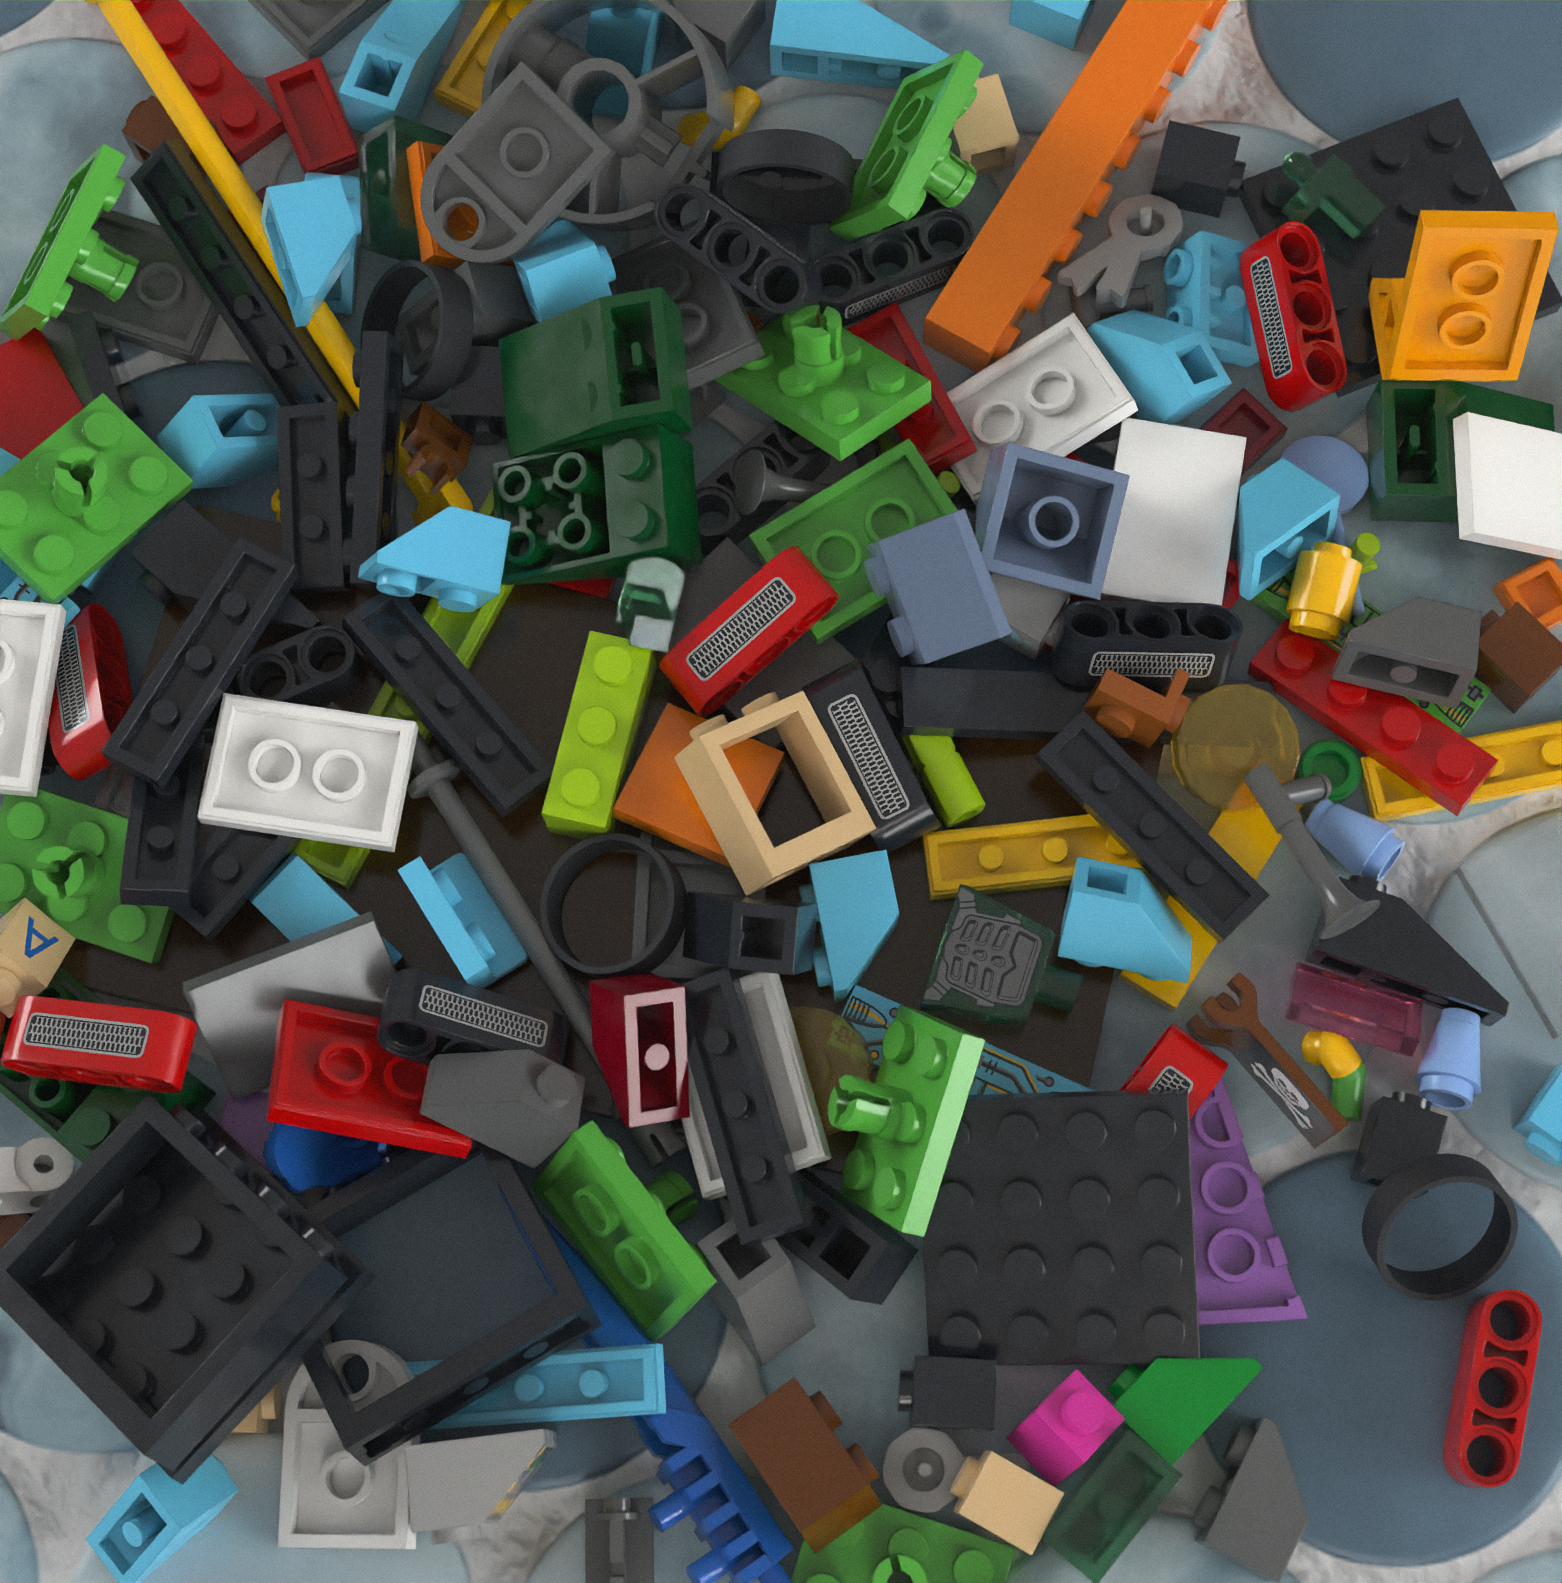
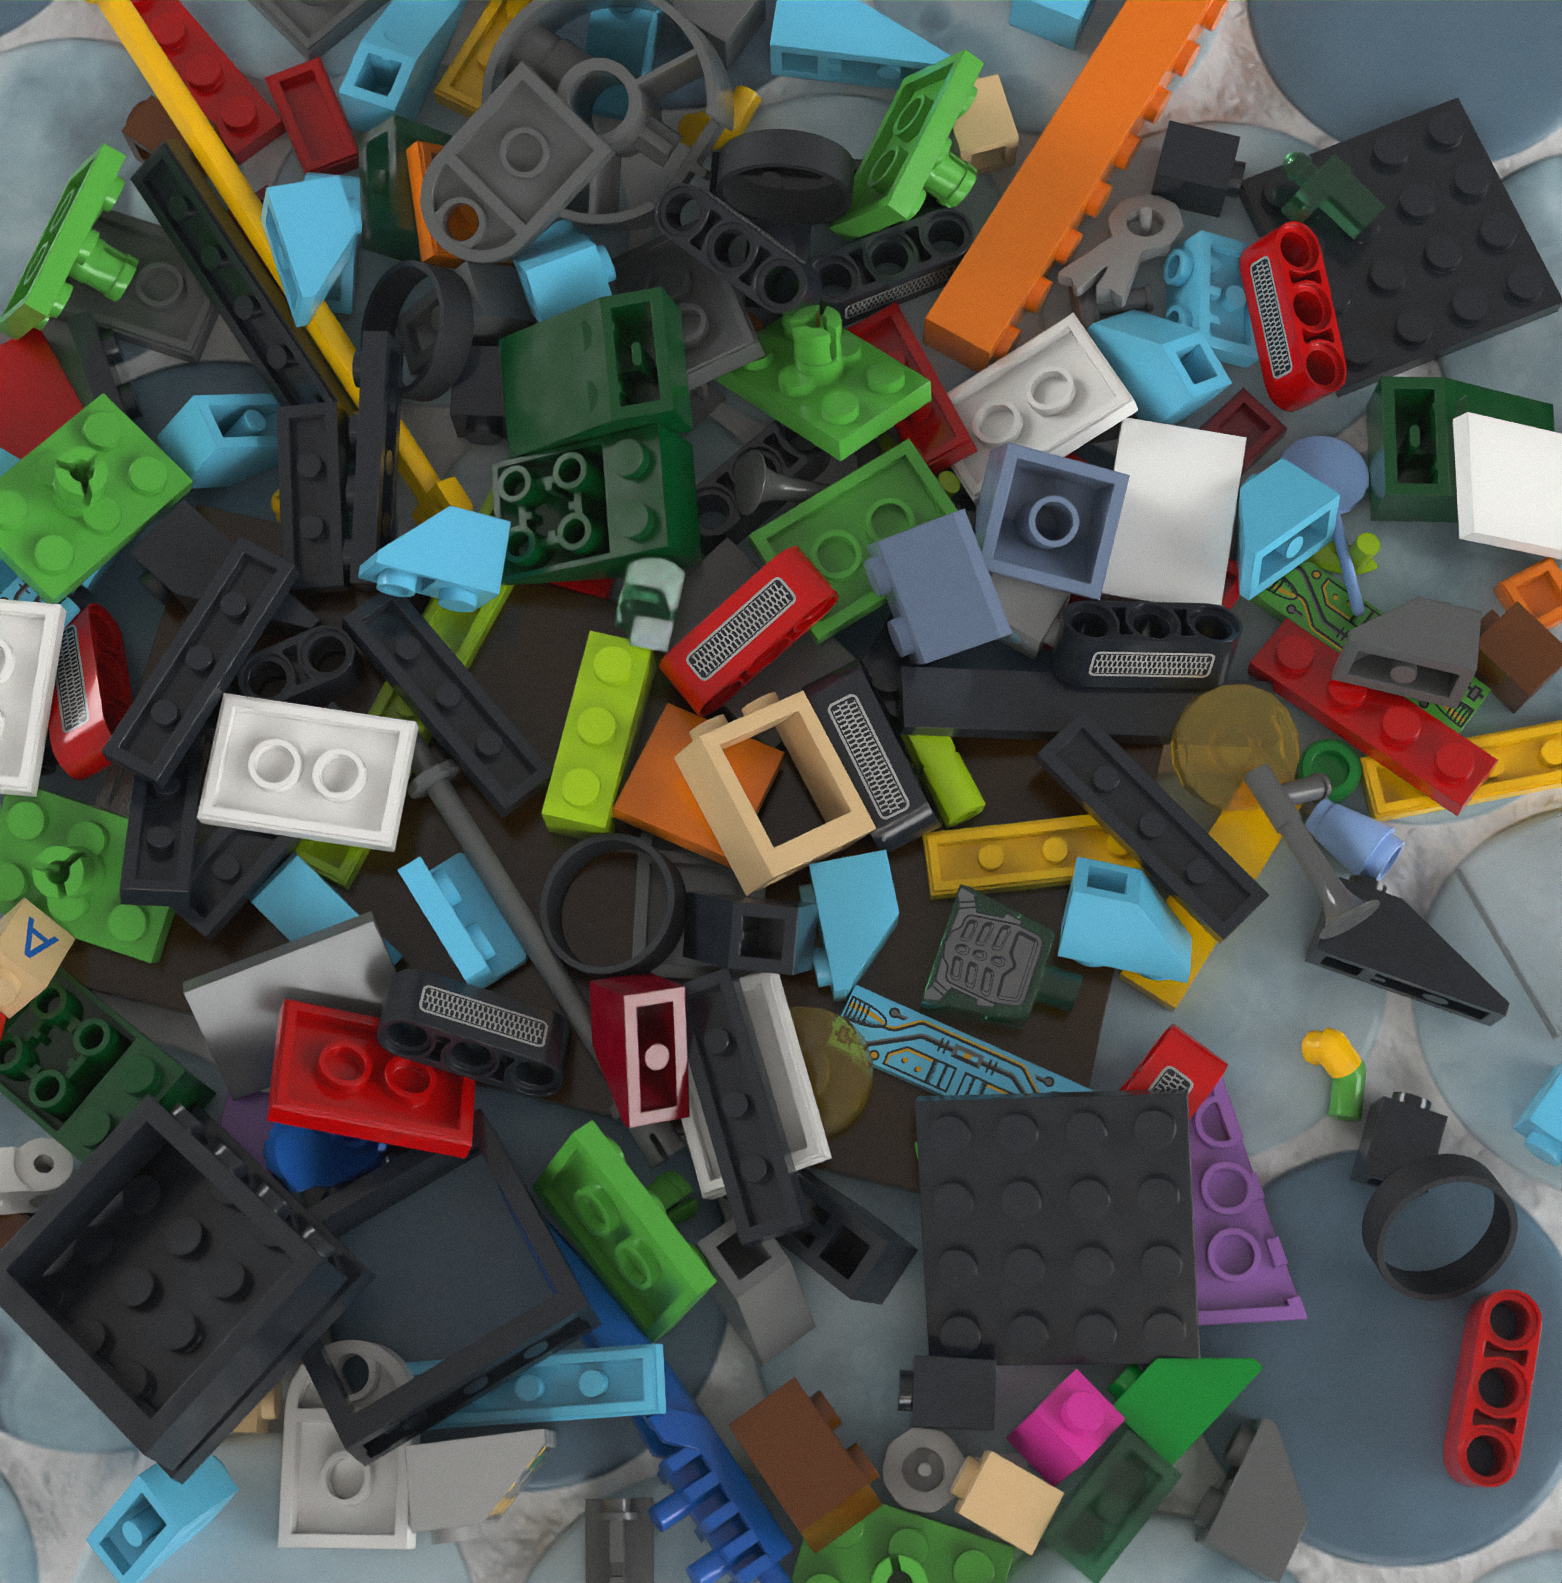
red beam [0,996,198,1094] -> none
reddish brown plate [401,401,473,494] -> none
dark grey slope [420,1049,586,1168] -> none
bright green plate [828,1005,985,1237] -> none
dark orange bracket [1082,668,1191,748] -> none
reddish brown flag [1186,973,1349,1149] -> none
clear pink tile [1285,962,1423,1057] -> none
yellow brick [1286,542,1362,640] -> none
light orange bracket [1368,210,1559,382] -> none
light blue cone [1415,1008,1481,1110] -> none

